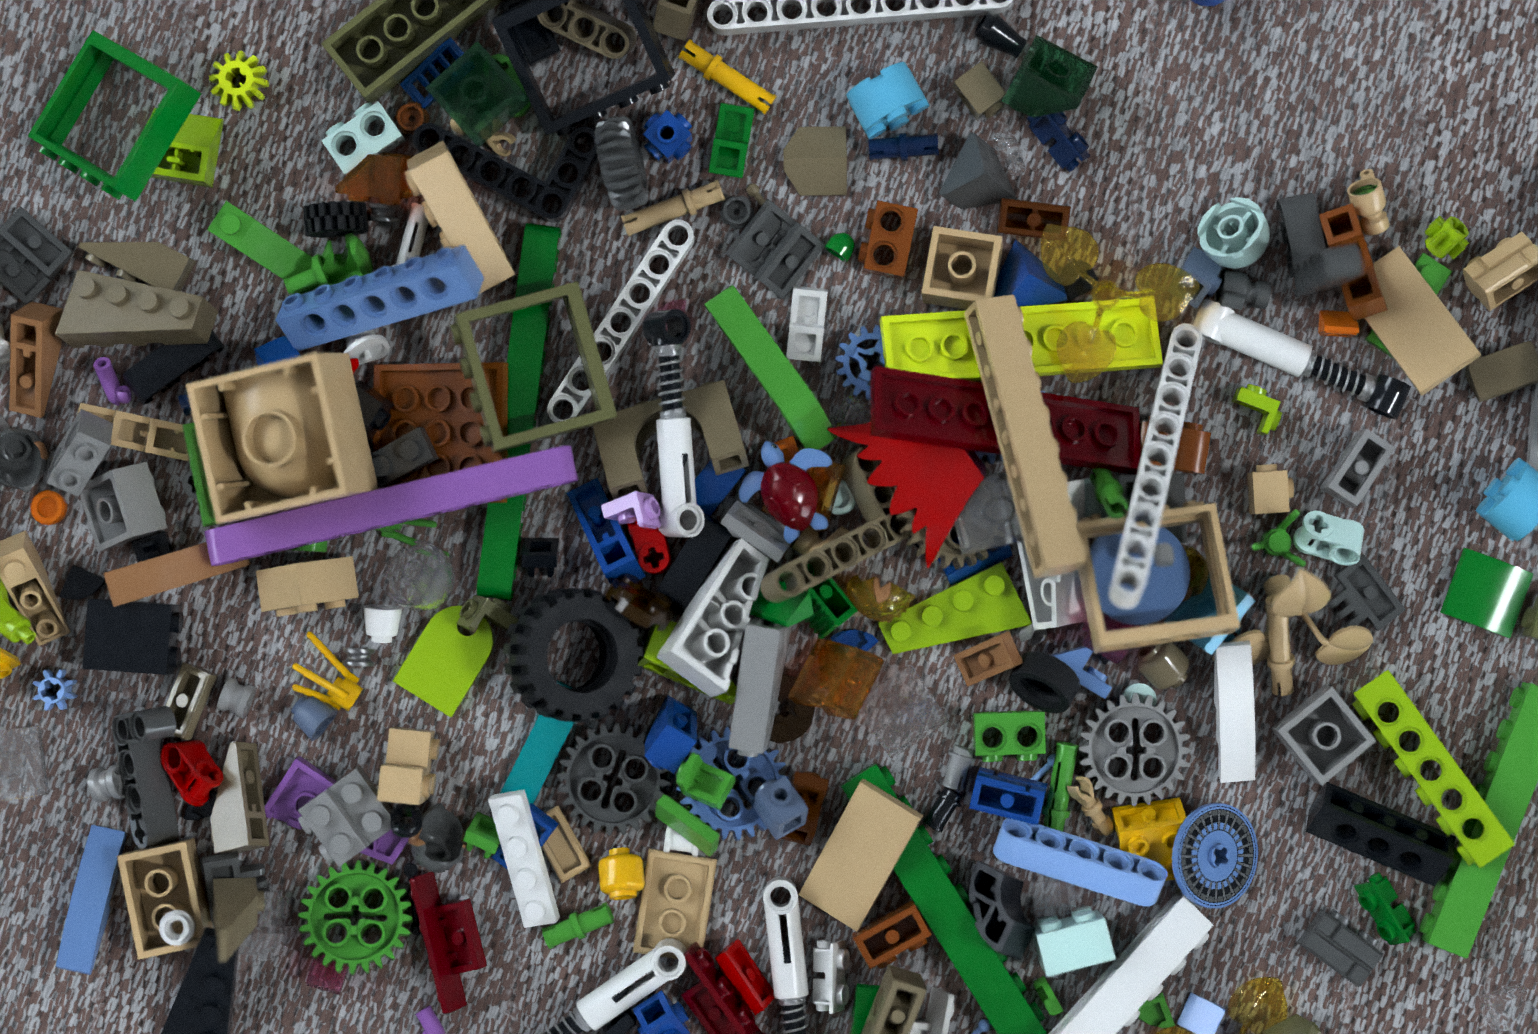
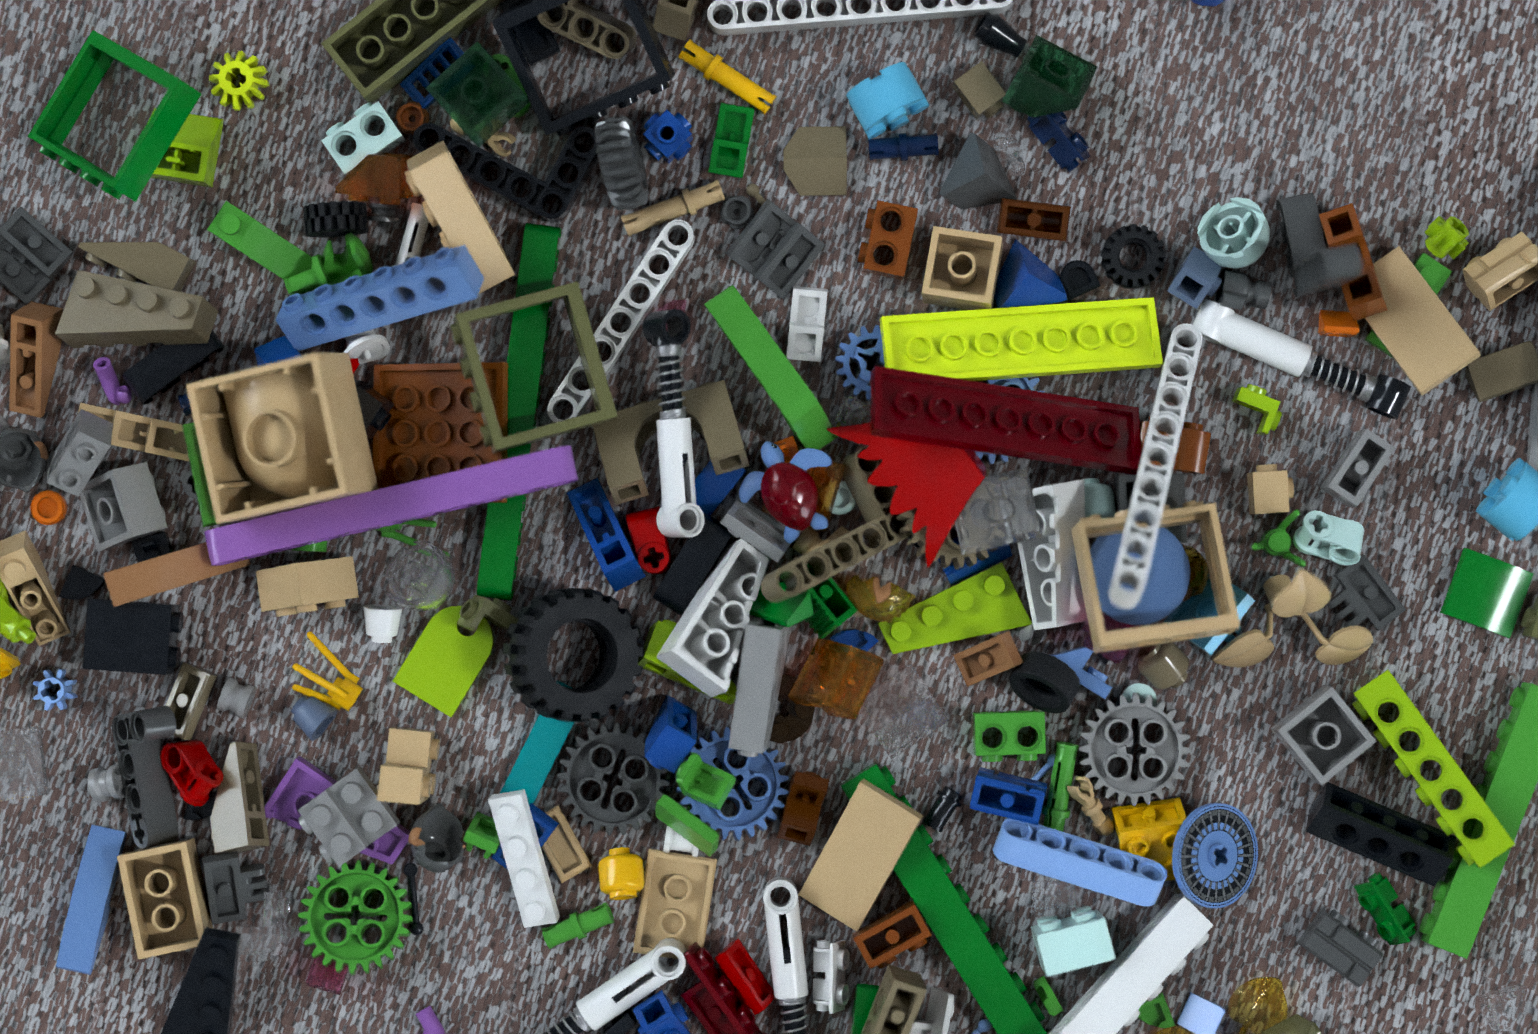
white plate [159,910,195,946] -> none
dark tan slope [212,877,264,962] -> none
flat silver bush [343,648,375,667] -> none
dark grey plate [371,427,439,489] -> none
black bush [390,803,422,838] -> none
dark red bracket [409,871,487,1014] -> none
black tile [522,538,559,577] -> none
lavender bracket [601,491,661,529] -> none
dark brown plate [605,573,673,631] -> none
sand blue brick [753,776,808,840] -> none
green hinge [824,233,855,262] -> none
light grey pin [942,745,975,791] -> none
tan brick [964,295,1087,578] -> none
black brick [969,860,1035,960] -> none
clear yellow plant [1041,224,1200,383] -> none
bright green pin [1090,468,1129,519] -> none
light grey hand [1133,543,1174,567] -> none
white slope [1214,641,1255,783] -> none
tan pin [1265,594,1295,696] -> none
tan piece [1347,169,1390,235] -> none
none -> black tyre [1101,224,1166,289]

